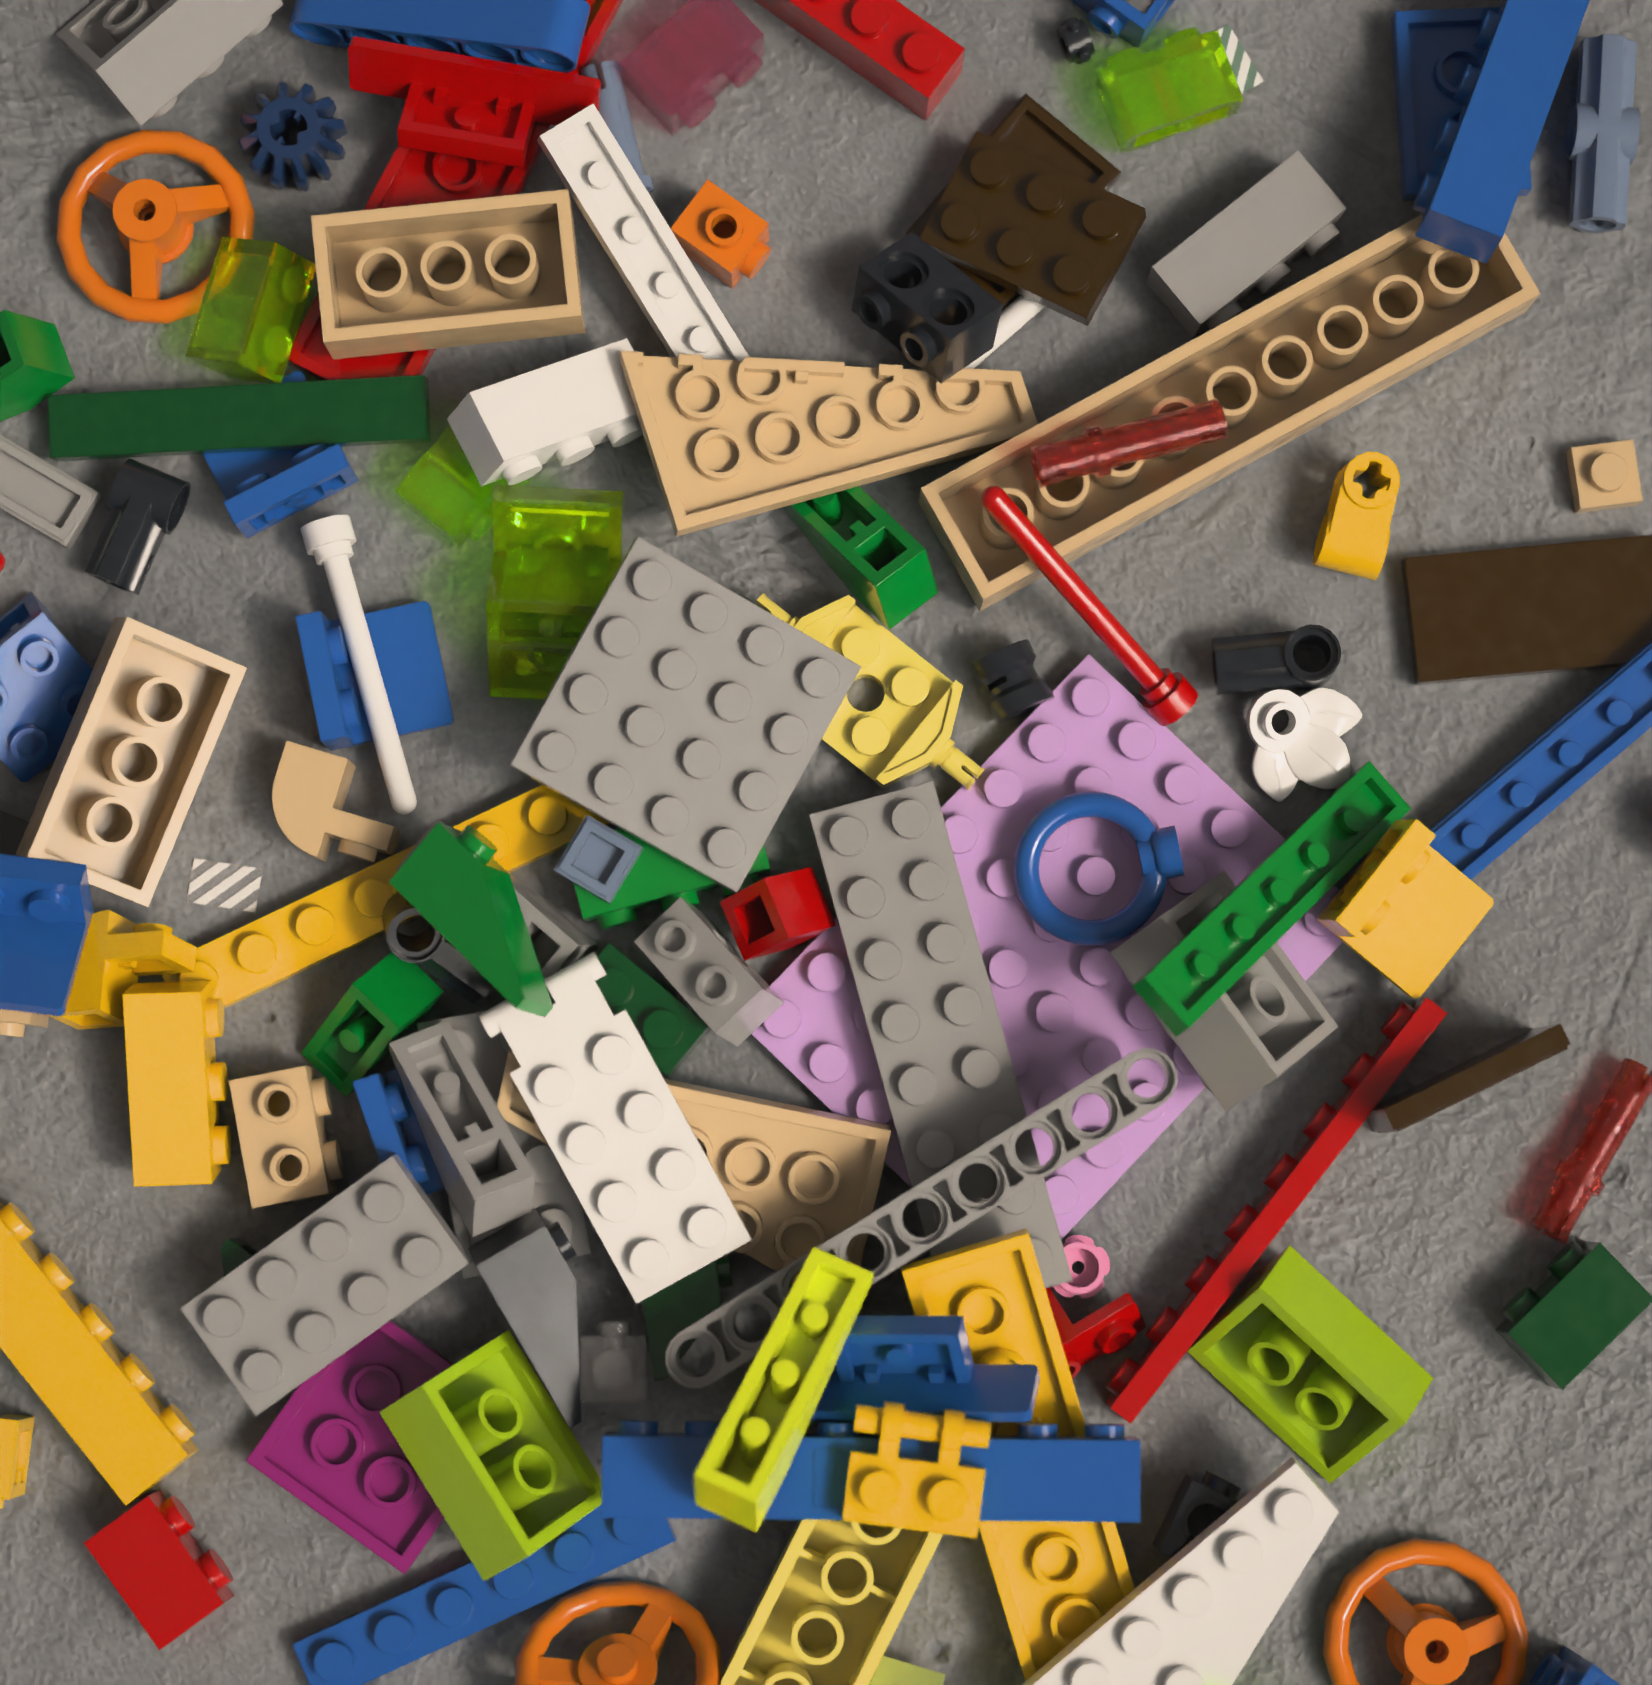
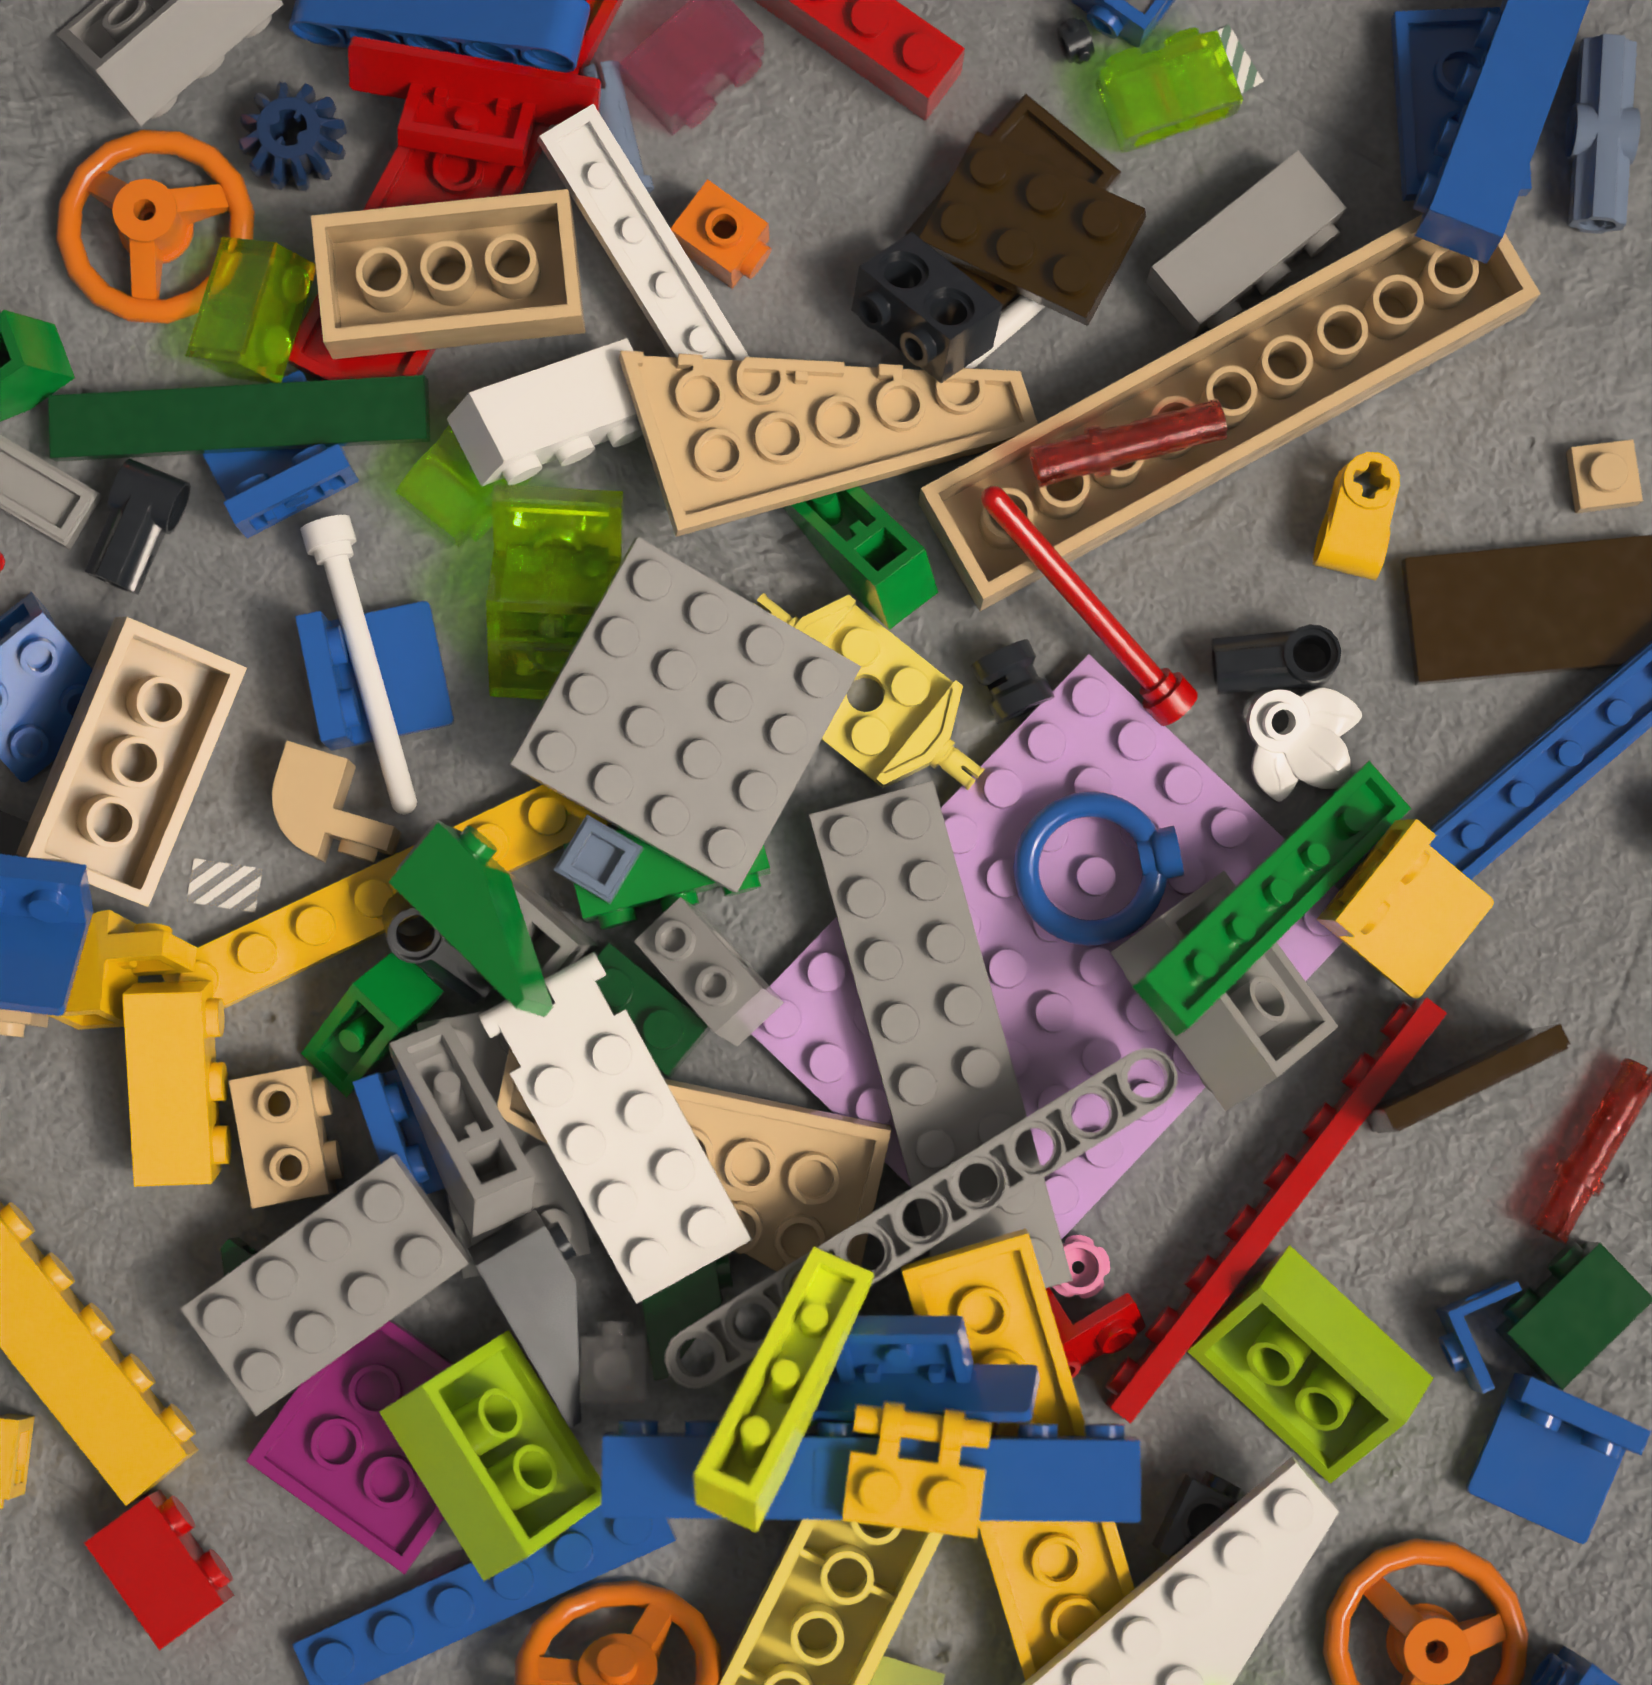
red brick [720,867,836,961] -> none
none -> blue bracket [1436,1279,1522,1394]
none -> blue bracket [1466,1372,1652,1544]

